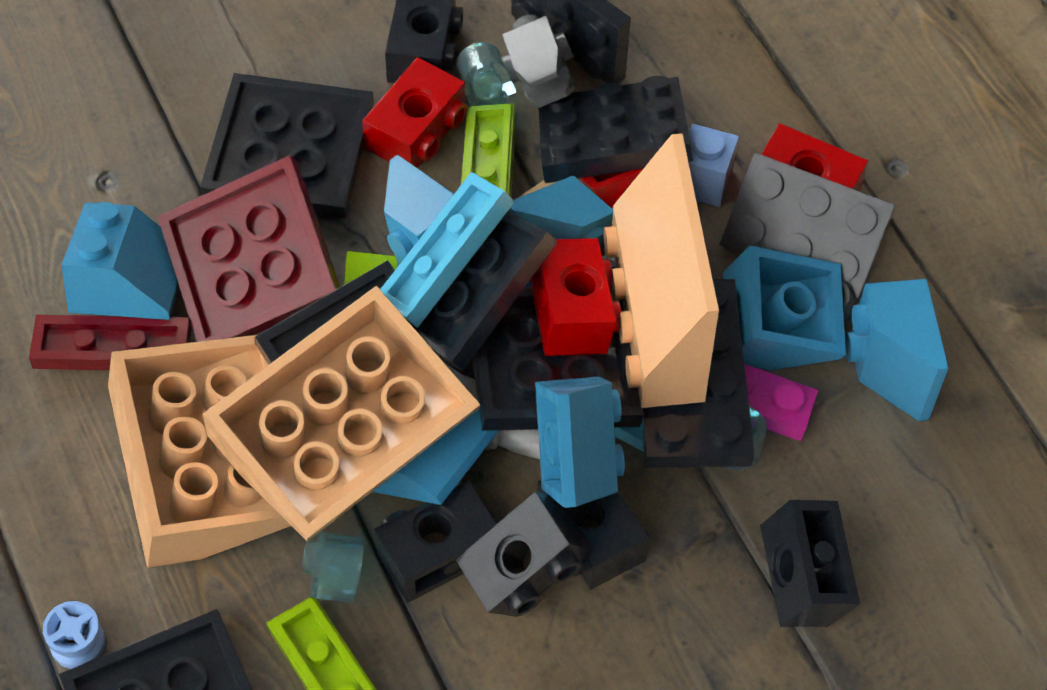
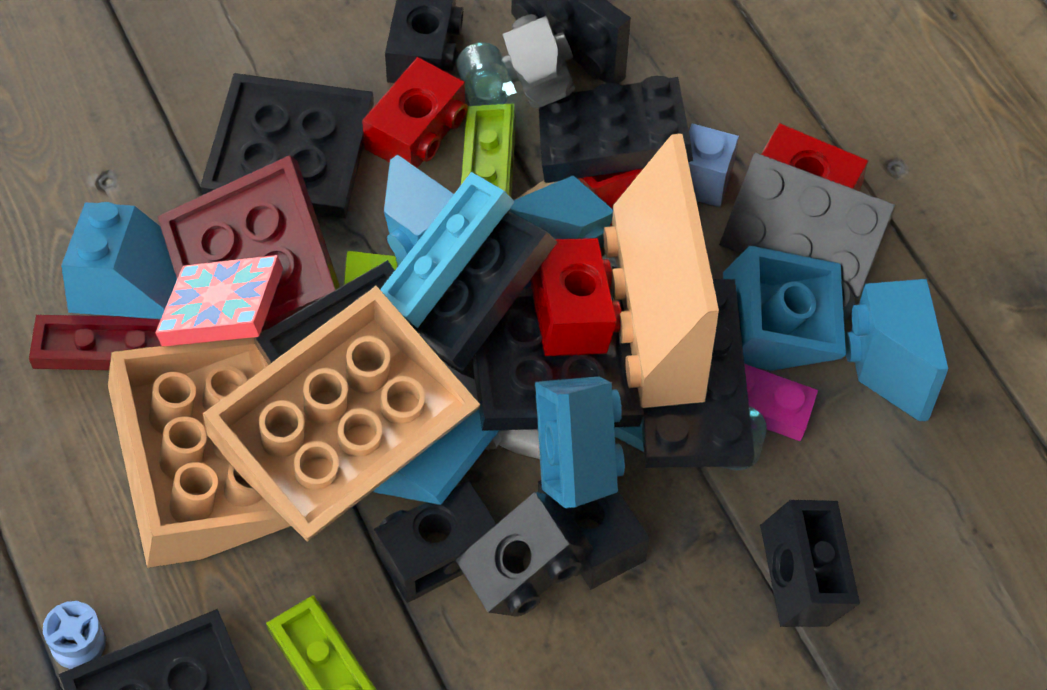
clear light blue plate [302,531,364,603] -> none
none -> tile [155,255,283,346]

